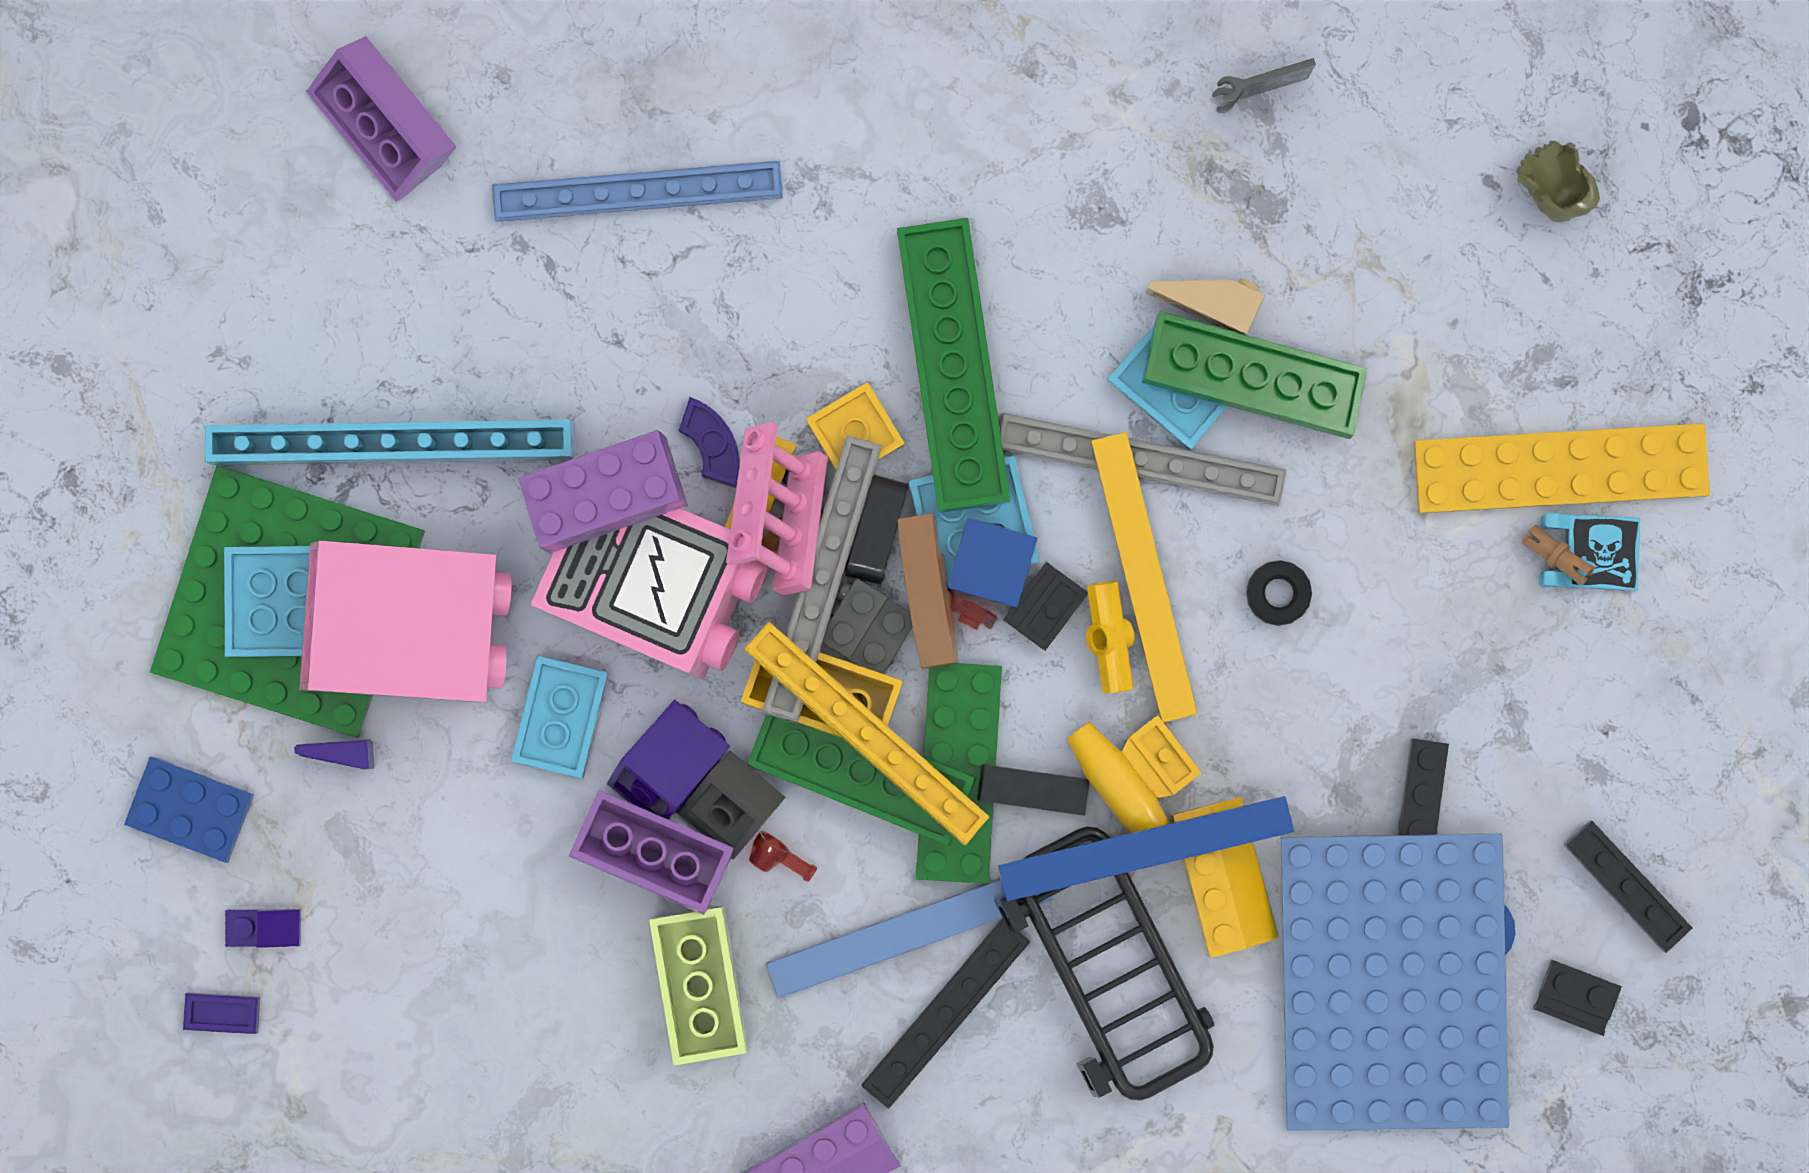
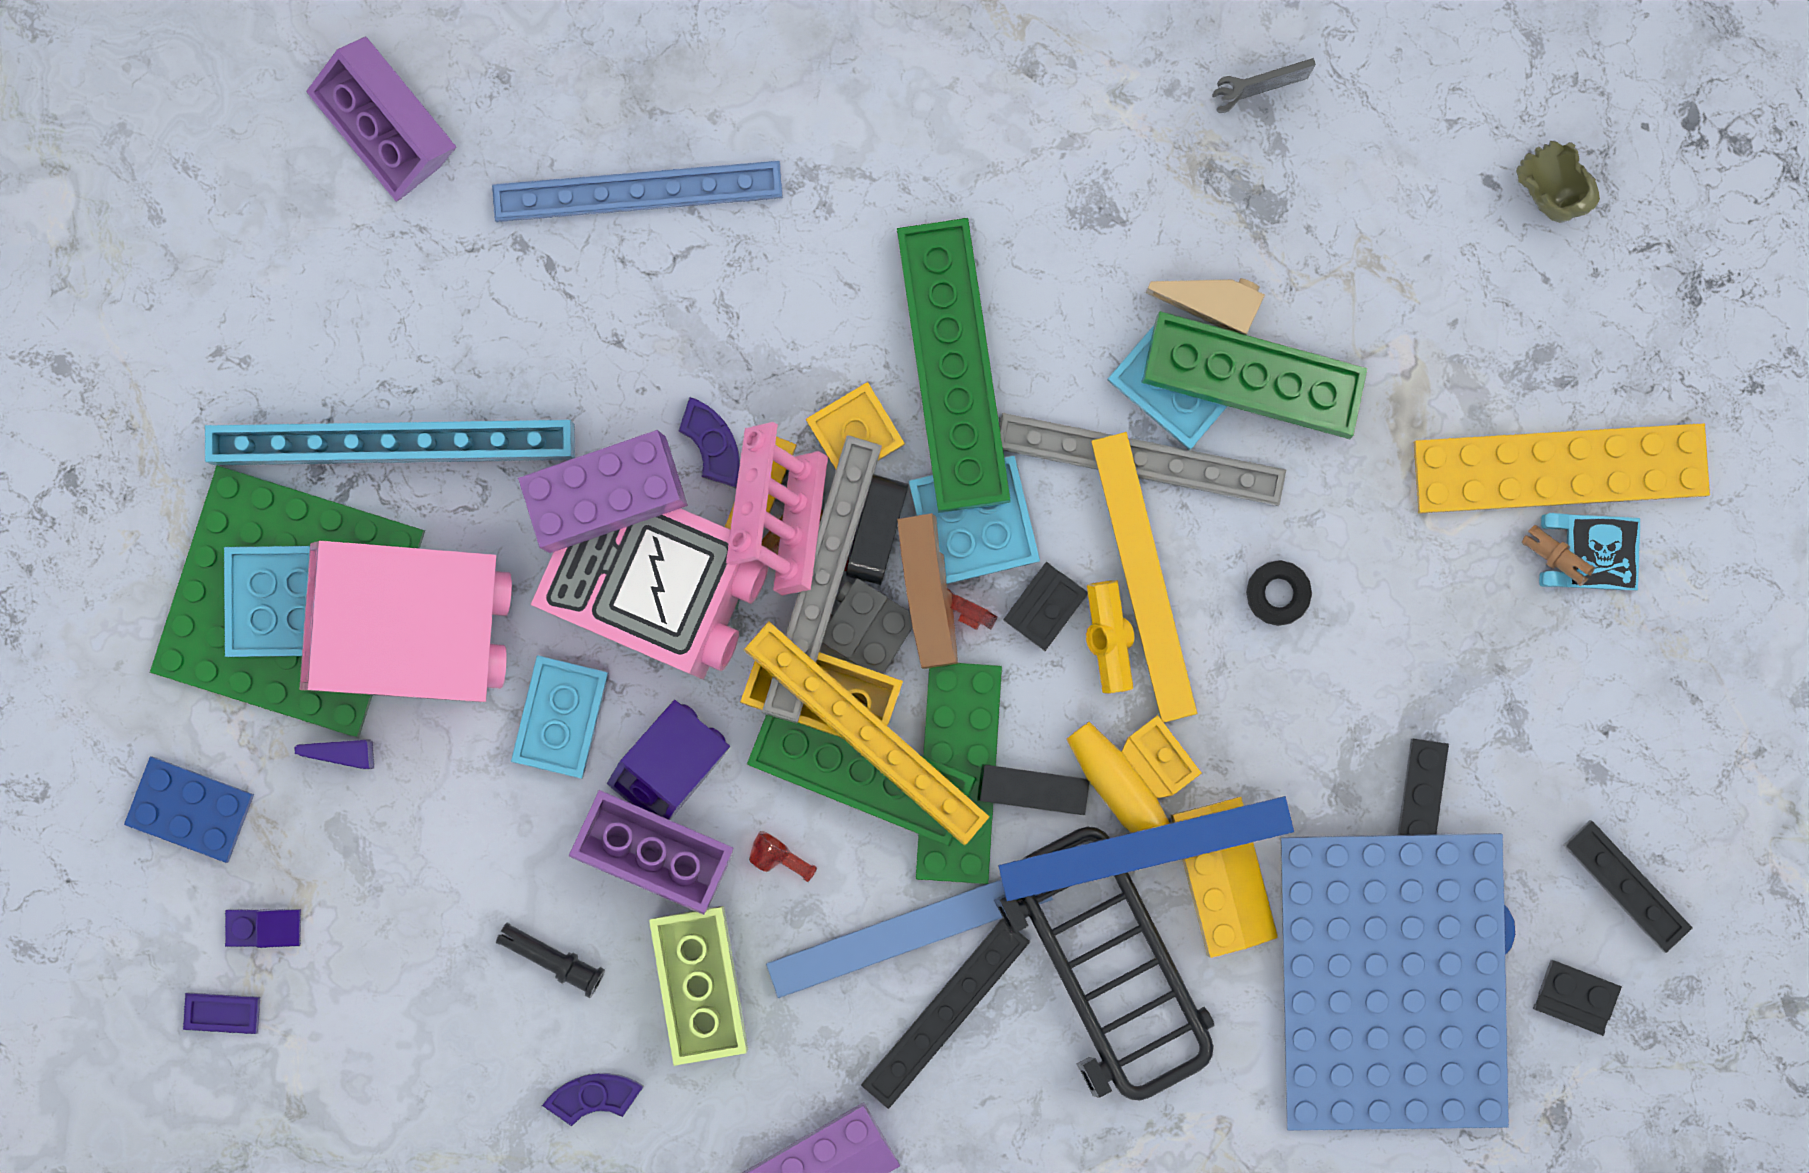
dark grey slope [678,751,786,860] -> none
blue tile [947,517,1037,608] -> none
none -> black pin [496,922,605,998]
none -> dark purple tile [542,1073,644,1126]

